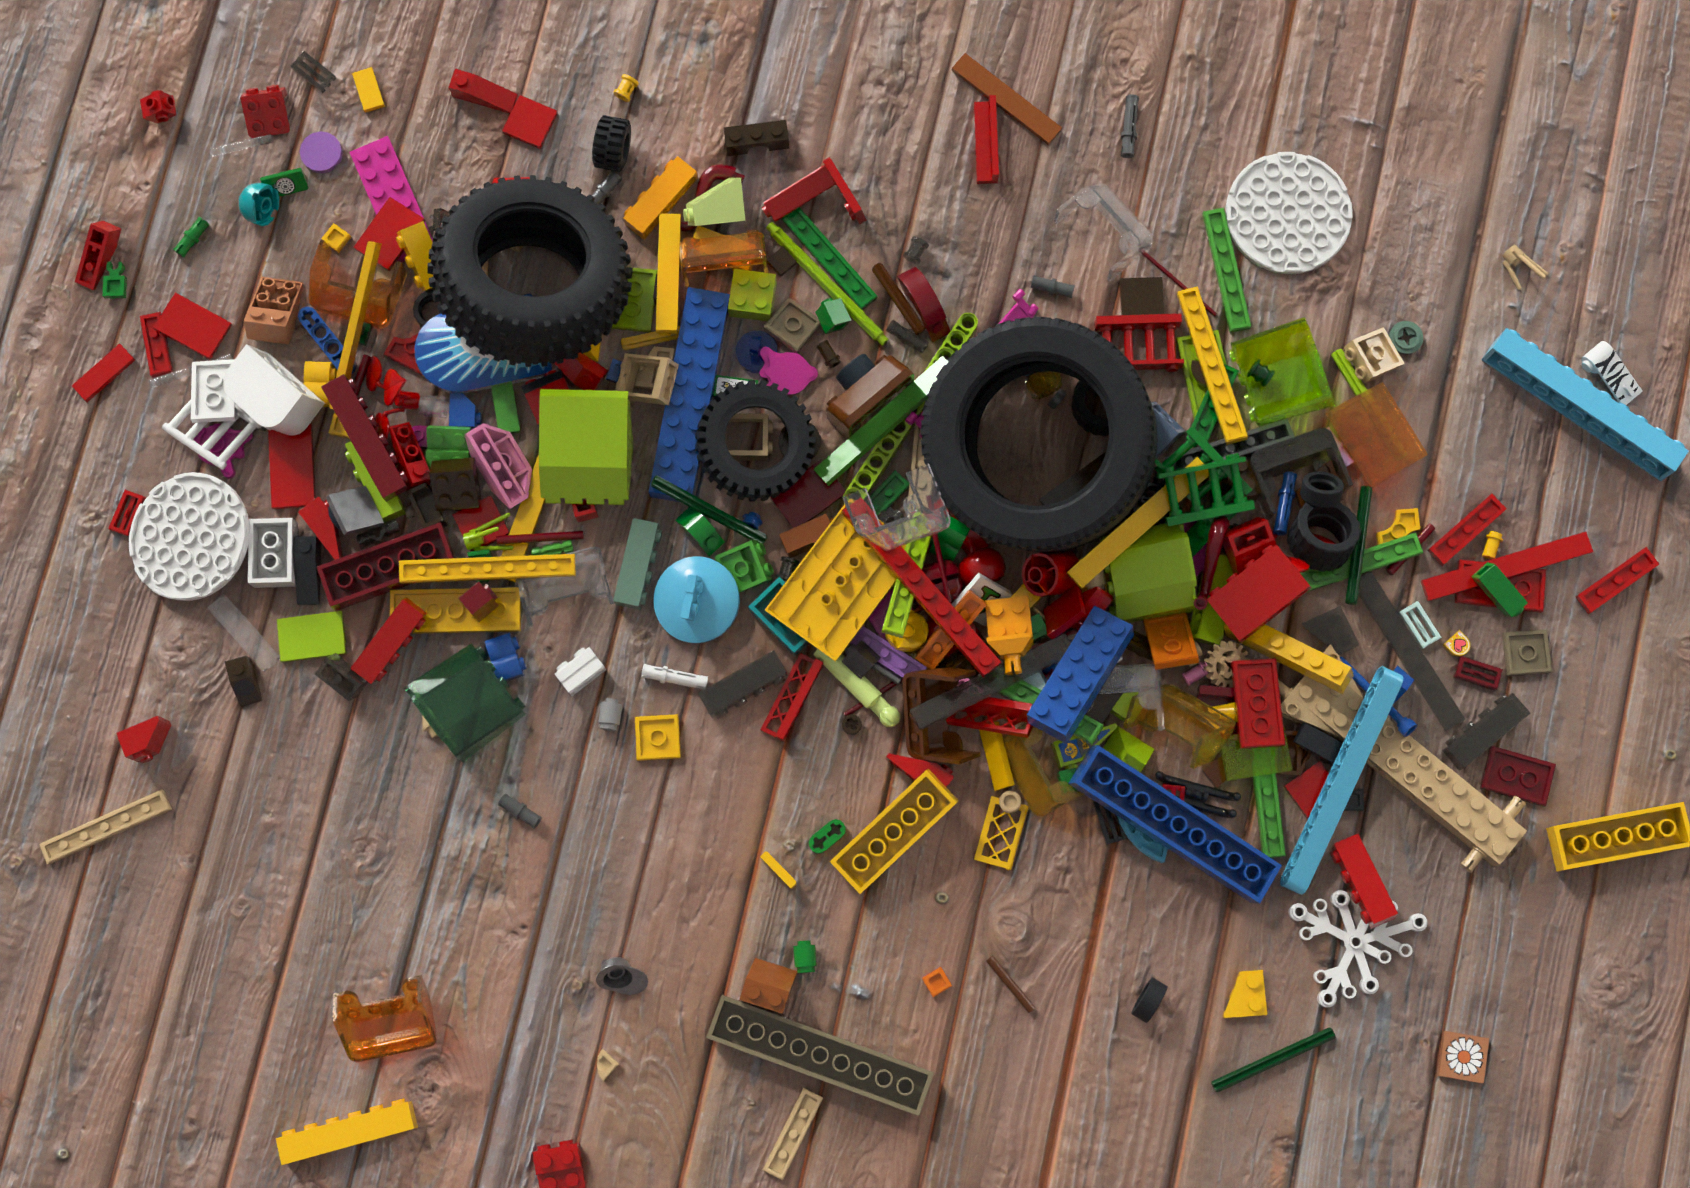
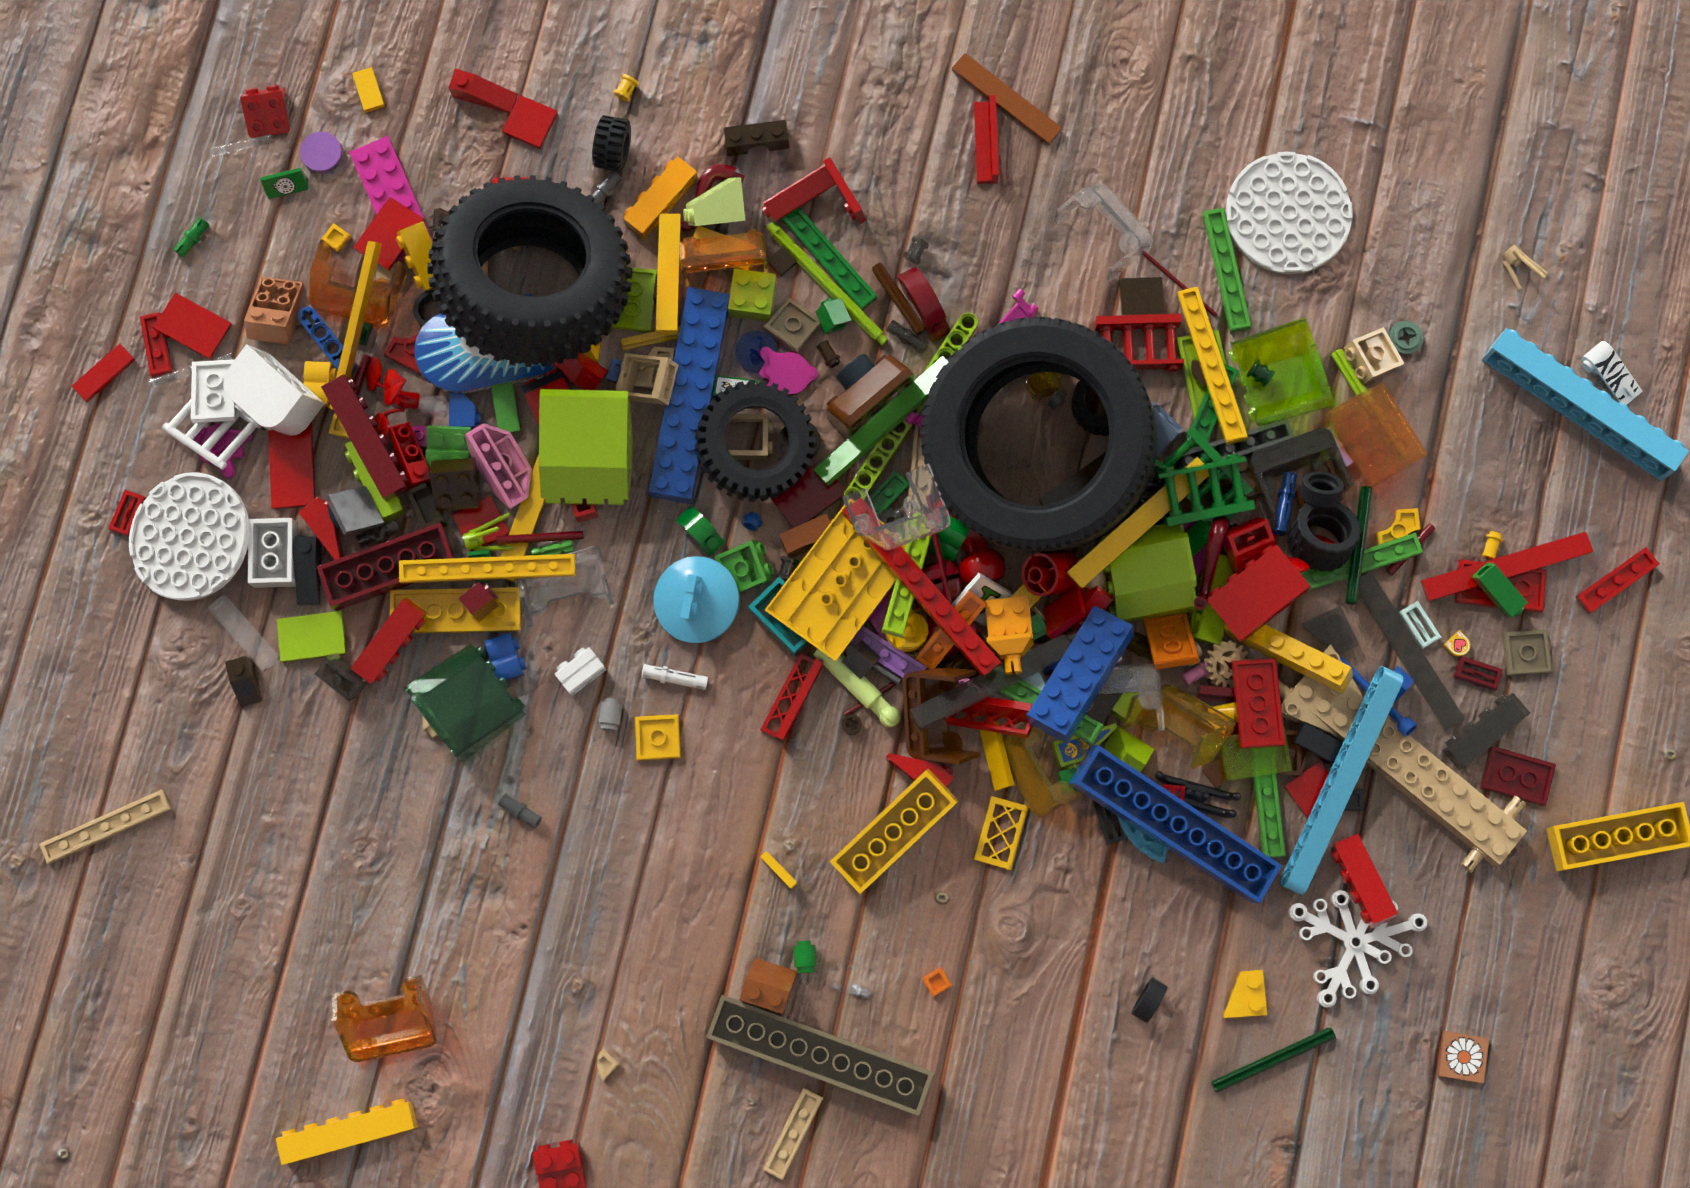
red slope [75,221,122,290] -> none
green plate [102,261,127,299] -> none
red slope [116,715,171,763] -> none
red brick [140,90,177,124] -> none
teal cylinder [239,183,280,226] -> none
clear smoke tile [291,51,336,93] -> none
flat silver piece [596,957,648,995] -> none
sand green brick [613,518,662,610] -> none
dark green axle [651,476,767,544] -> none
clear smoke brick [698,650,788,719] -> none
green beam [809,819,846,854] -> none
reddish brown bar [986,955,1036,1013] -> none
tan tile [999,791,1021,813] -> none
dark grey pin [1030,275,1075,298] -> none
dark grey pin [1121,94,1139,158] -> none
red plate [1428,494,1507,566] -> none

